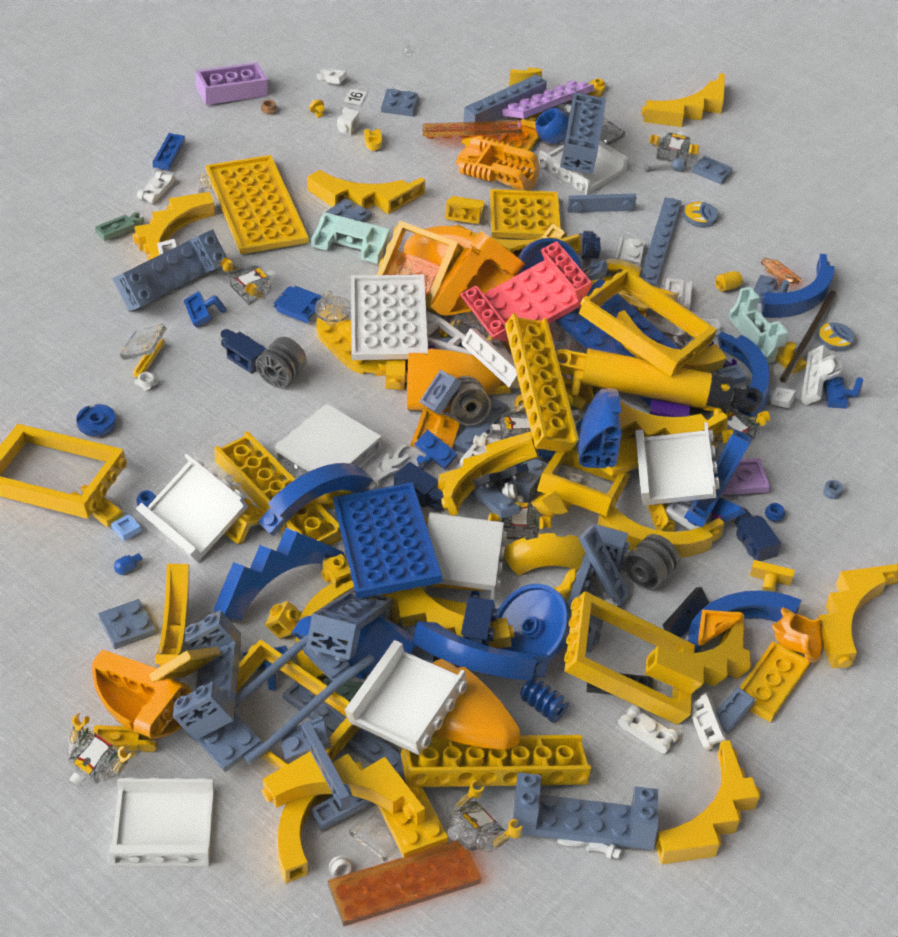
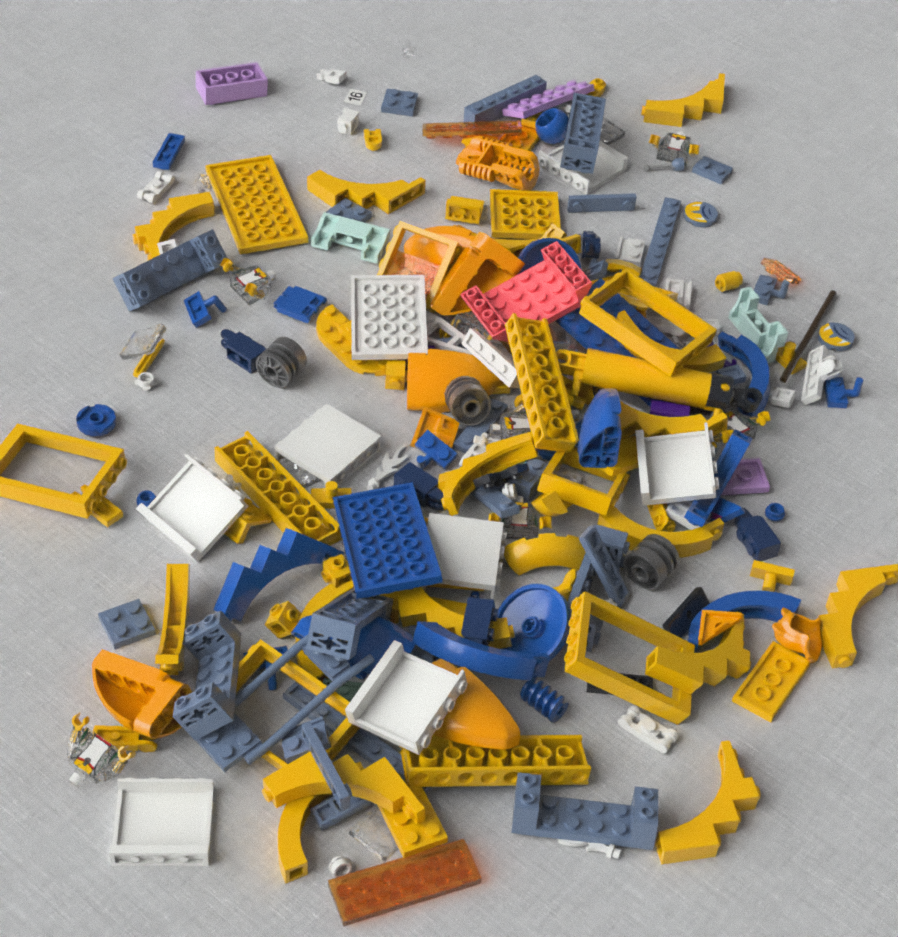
sand green plate [95,212,144,241] -> none
light blue plate [111,514,141,541] -> none
blue cylinder [114,553,143,575] -> none
yellow tile [149,647,221,682] -> none
blue arch [258,463,373,536] -> none
medium nougat plate [261,100,277,114] -> none
yellow plate [309,99,325,118] -> none
clear plate [315,290,351,325] -> none
sand blue plate [419,370,461,415] -> none
clear torso [447,780,523,852] -> none
yellow slope [509,67,542,86] -> none
white plate [691,692,727,751] -> none
sand blue plate [716,687,756,734] -> none
blue arch [761,253,834,318] -> none
sand blue bush [823,480,843,499] -> none

